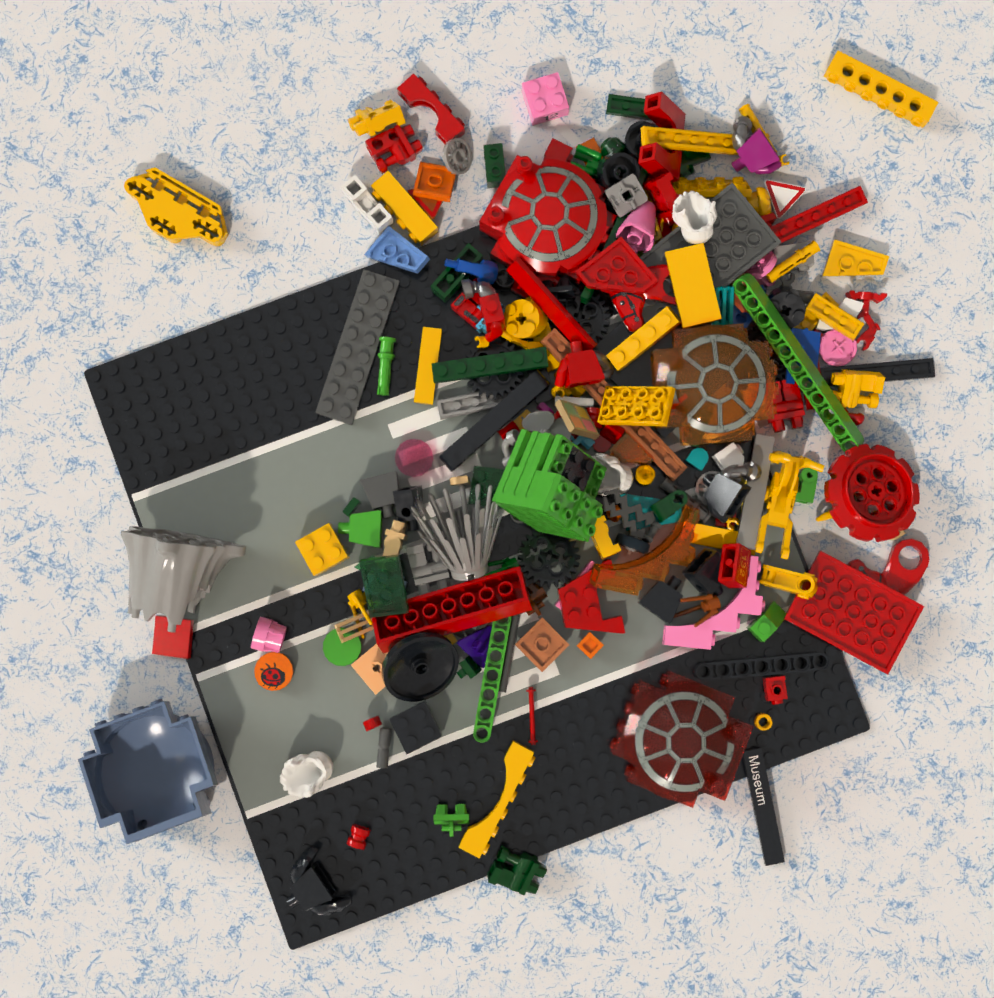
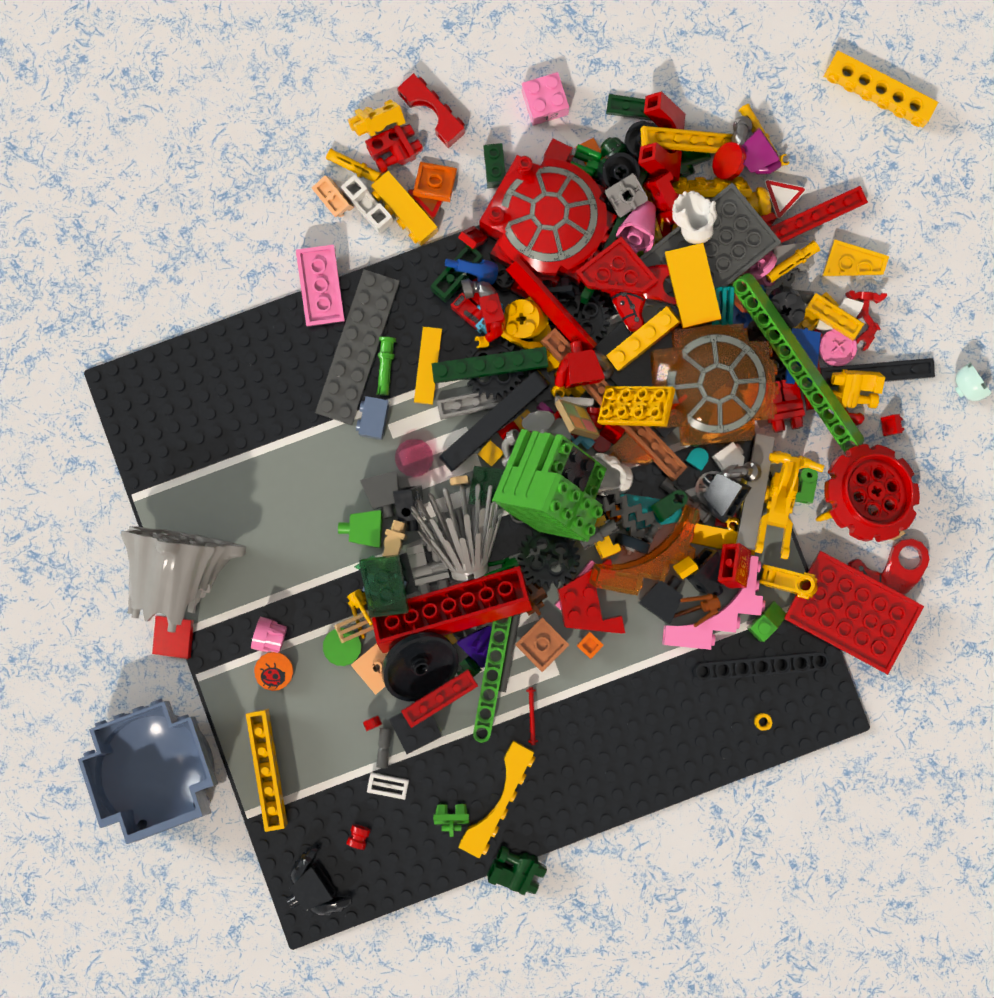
yellow connector [124,167,228,247] -> none
white hair [280,751,333,798] -> none
yellow brick [295,523,350,576] -> none
dark green tile [343,497,362,518] -> none
medium blue wing [364,226,430,274] -> none
light grey wheel [442,138,472,175] -> none
clear red windscreen [609,671,754,808] -> none
yellow tile [635,465,655,485] -> none
black tile [741,747,785,866] -> none
red brick [762,675,788,705] -> none
none -> yellow brick [246,709,288,832]
none -> bright pink plate [296,245,345,326]
none -> light nougat hinge [312,175,354,217]
none -> yellow pin [326,148,382,182]
none -> sand blue brick [356,396,390,440]
none -> white tile [367,772,409,800]
none -> red tile [401,669,478,728]
none -> red tile [458,226,489,249]
none -> yellow tile [477,440,503,467]
none -> dark grey pin [580,519,619,549]
none -> yellow tile [673,556,698,579]
none -> red tile [712,142,746,181]
none -> red tile [881,414,905,436]
none -> light aqua cylinder [955,362,992,401]

